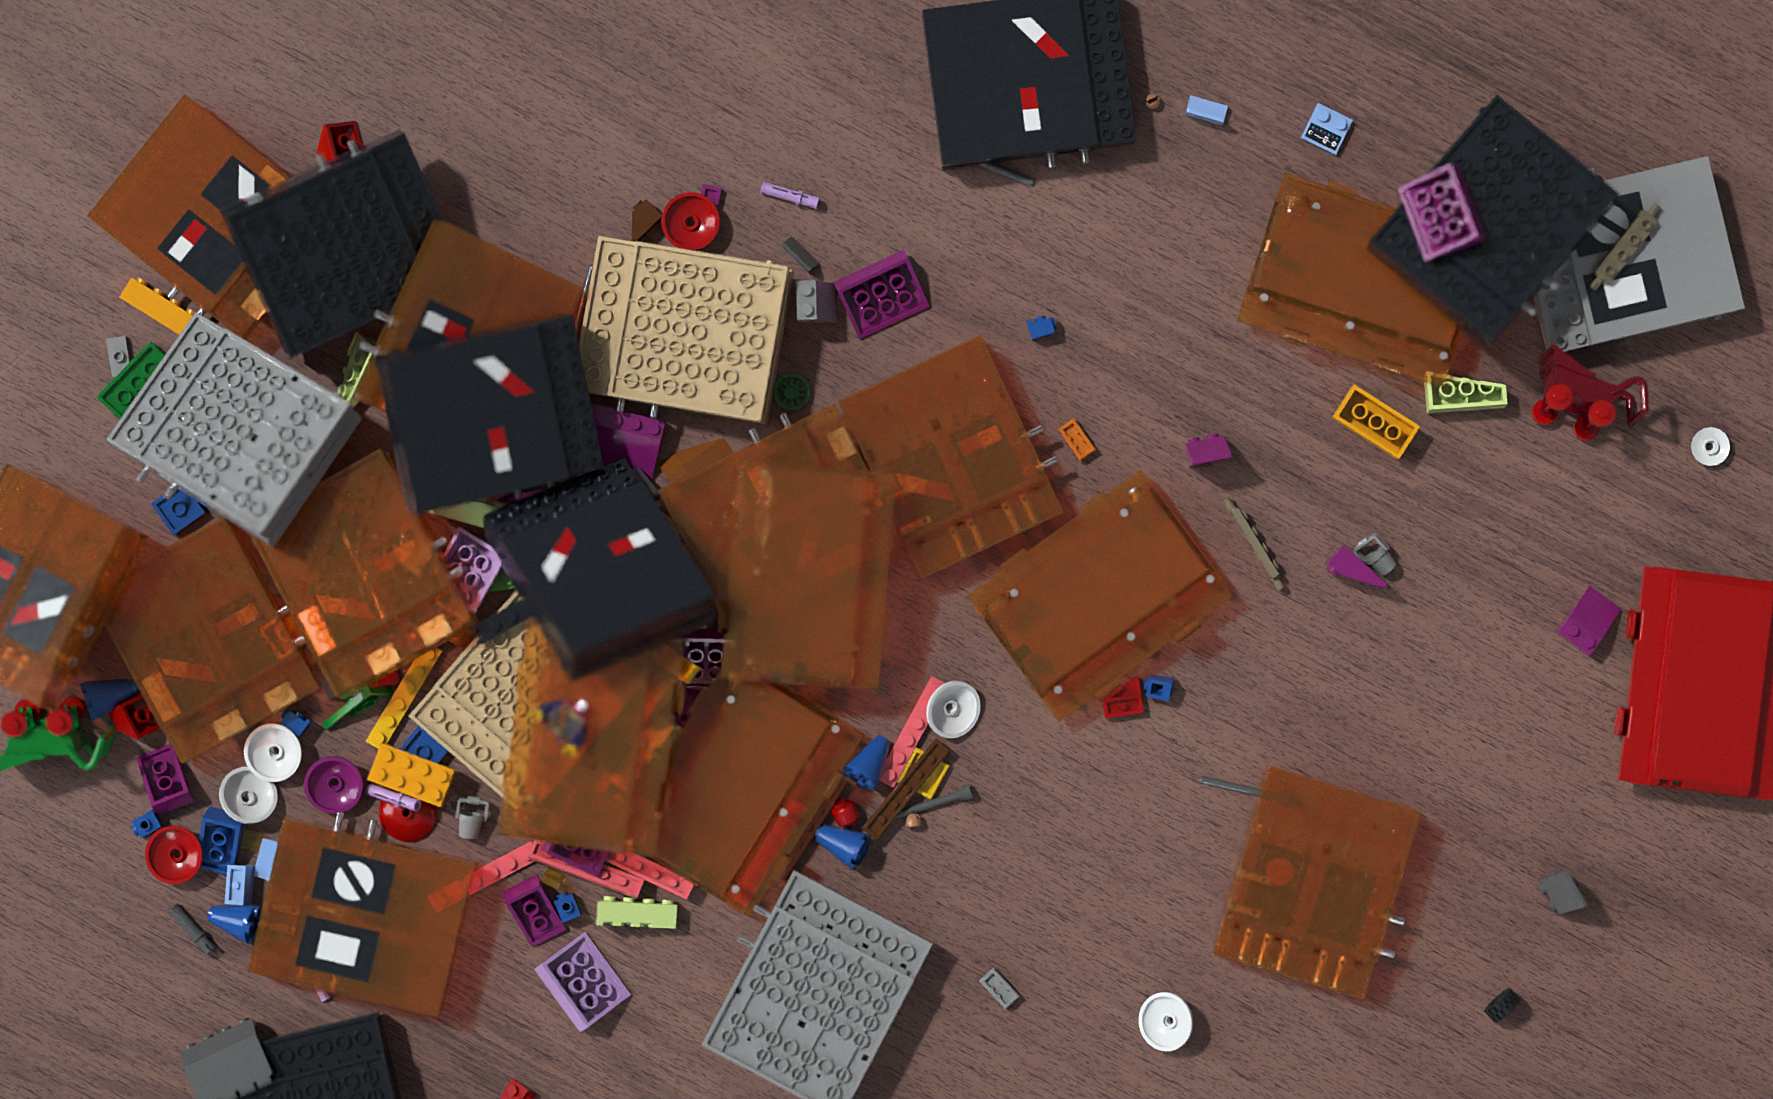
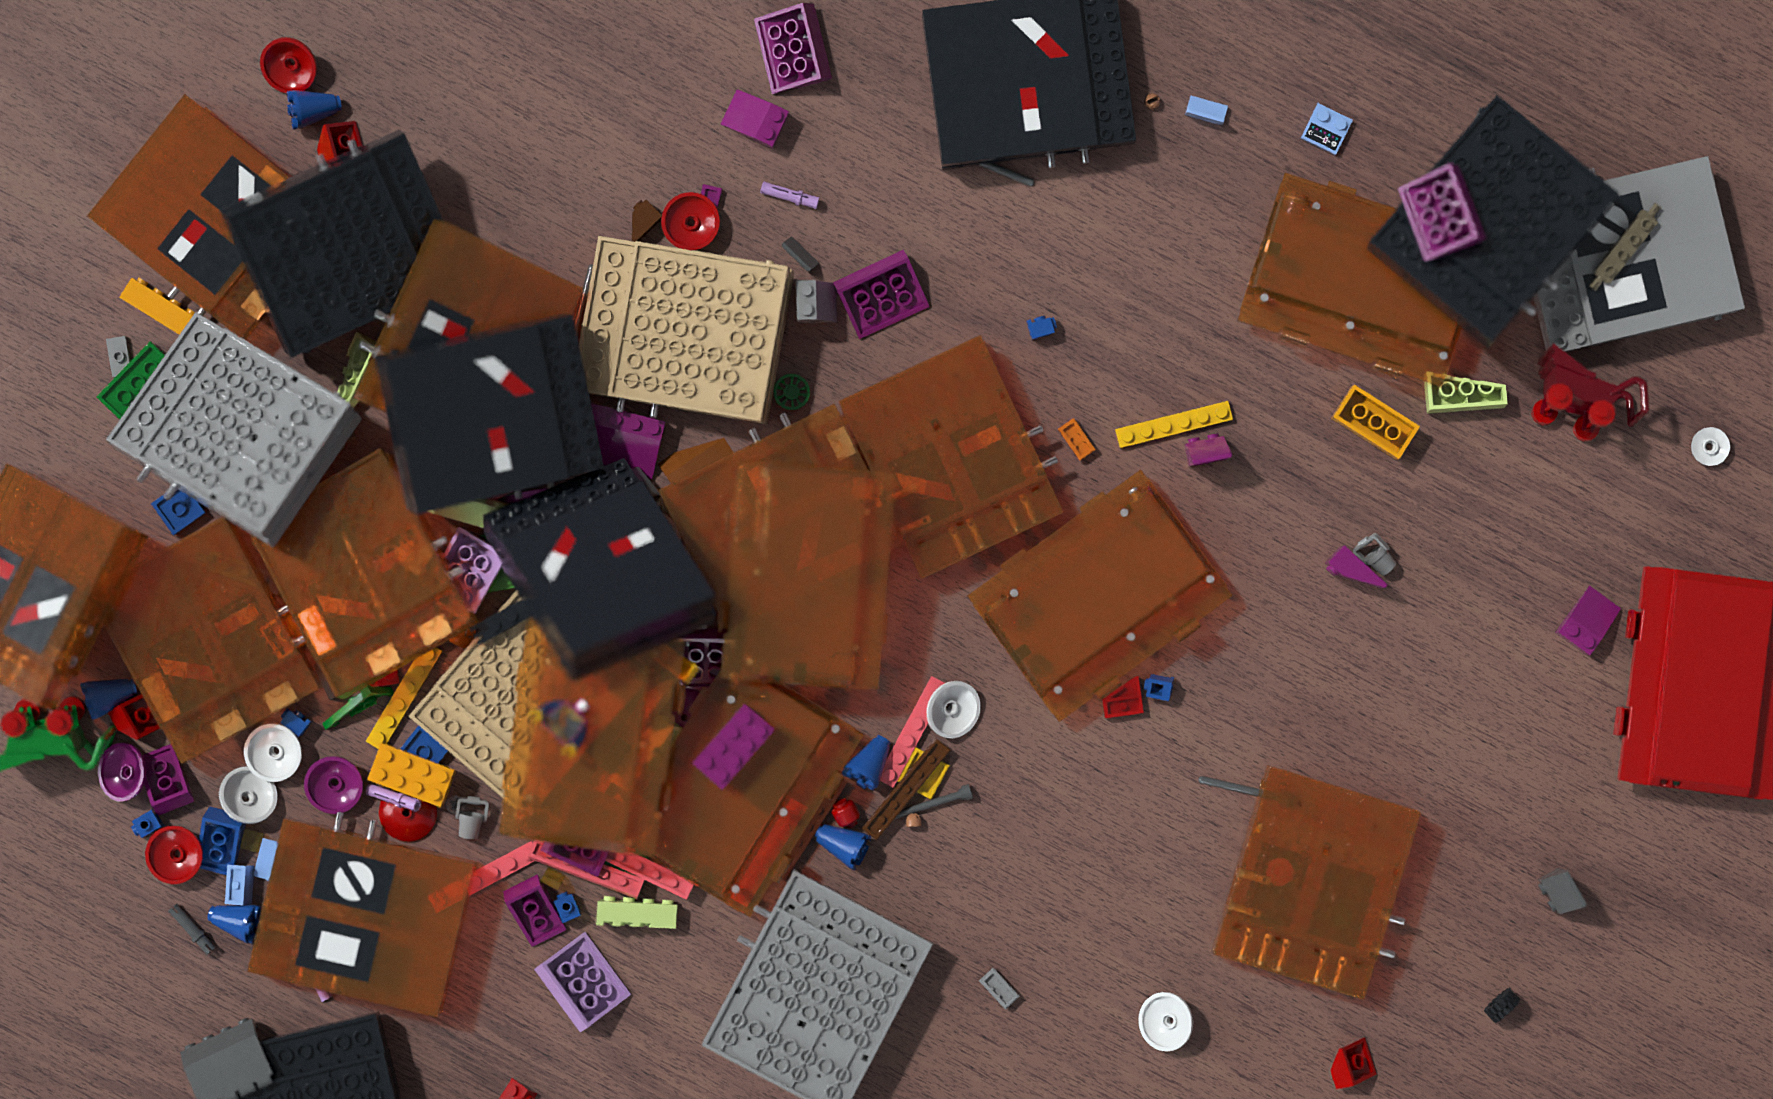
dark tan plate [1223,497,1285,590] -> none
none -> magenta dish [98,743,146,801]
none -> red dish [260,37,317,93]
none -> blue cone [287,90,342,130]
none -> magenta brick [693,704,775,789]
none -> magenta slope [720,89,789,149]
none -> magenta slope [754,3,832,94]
none -> yellow plate [1115,401,1233,448]
none -> red slope [1330,1037,1377,1089]

